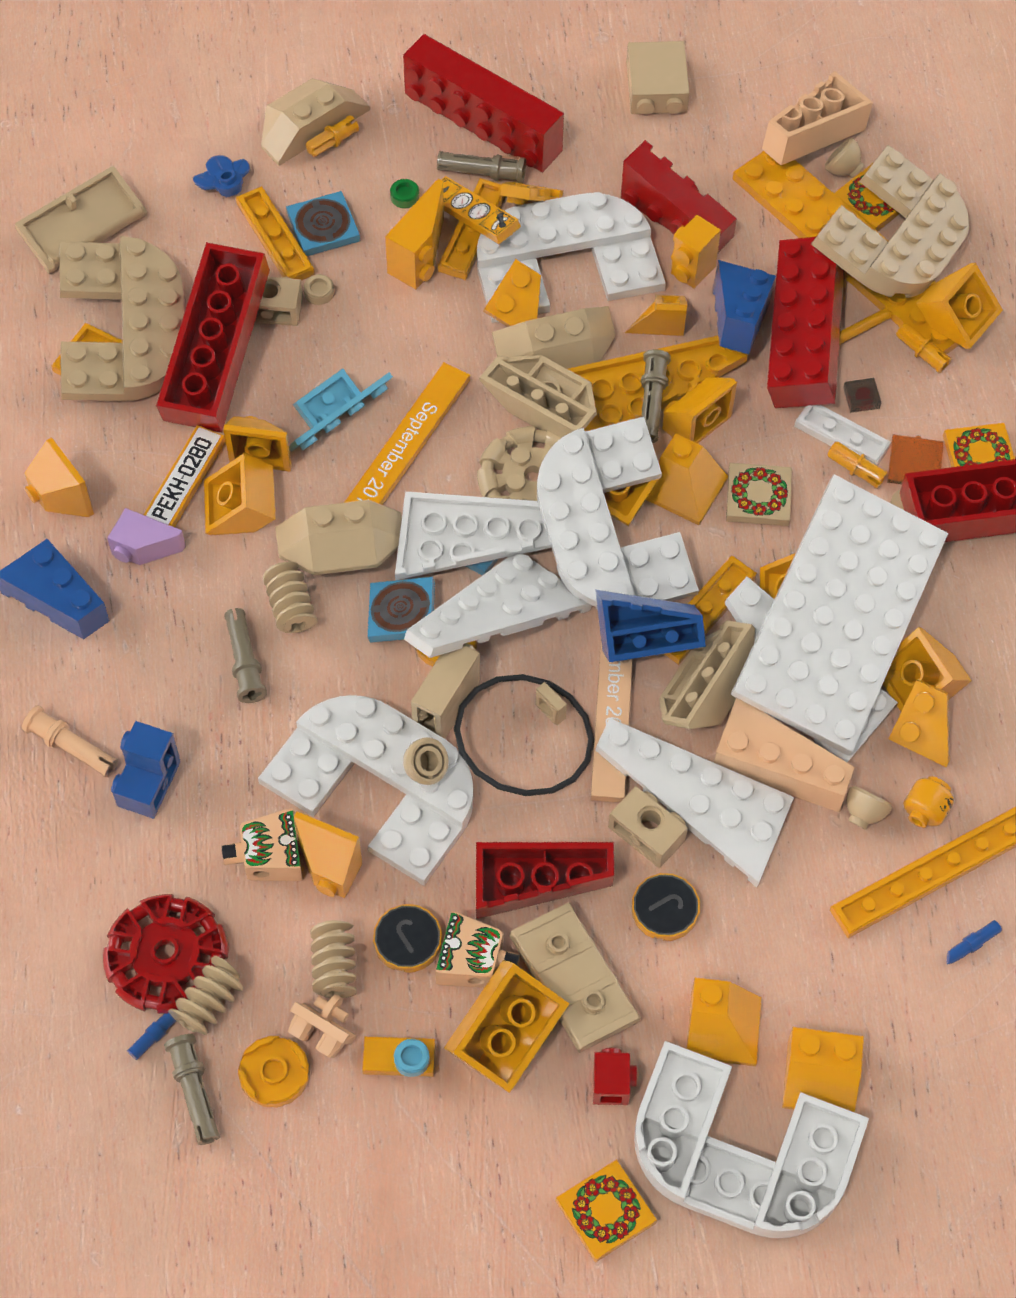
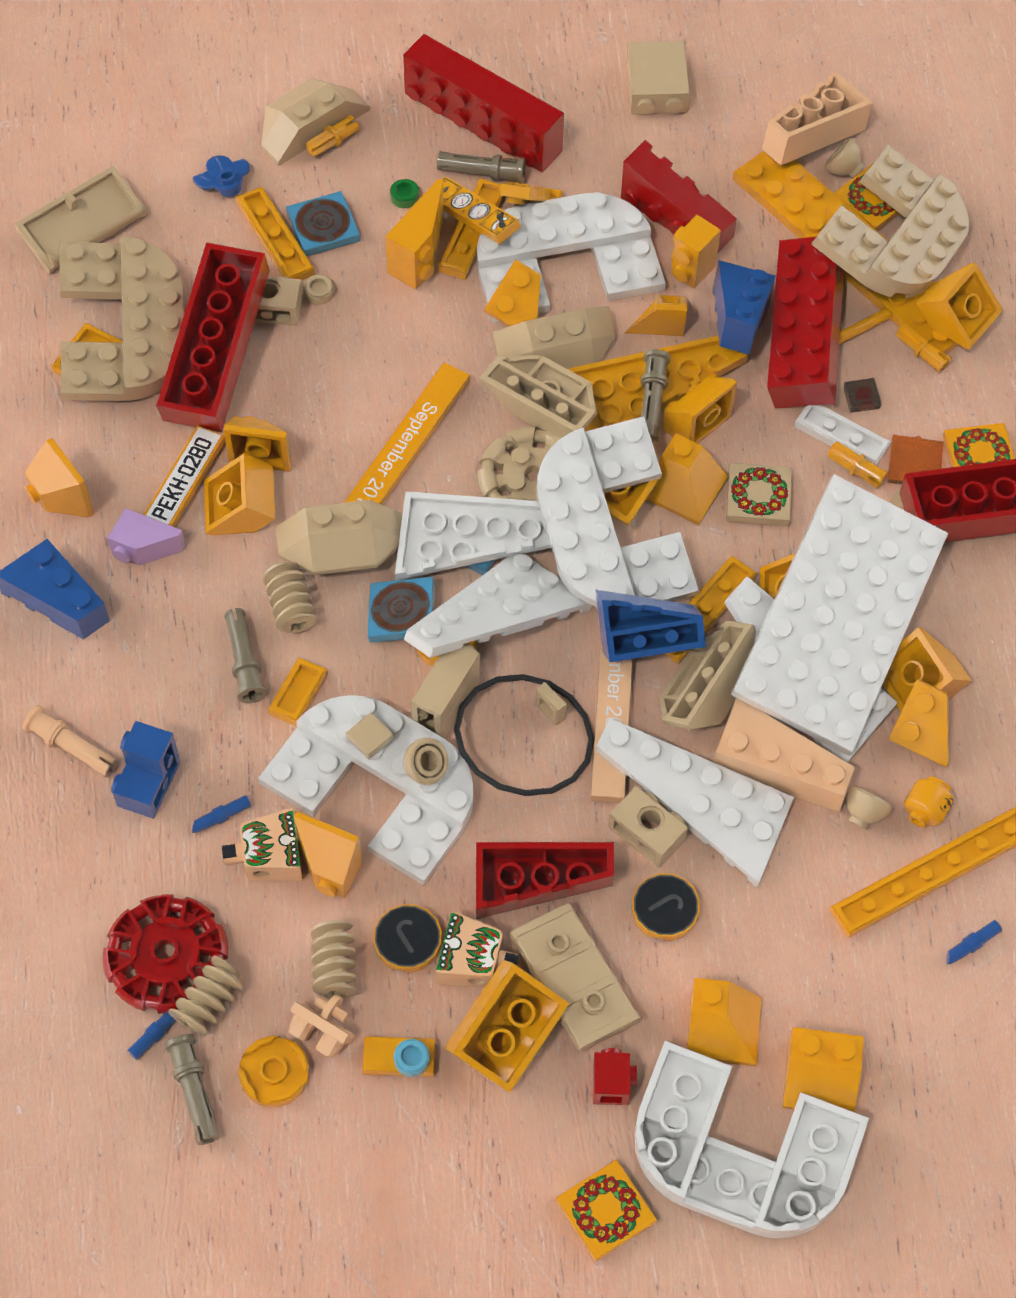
medium azure bracket [289,369,393,452] -> none
none -> blue piece [192,795,252,833]
none -> light orange tile [268,657,328,727]
none -> tan tile [346,712,394,760]

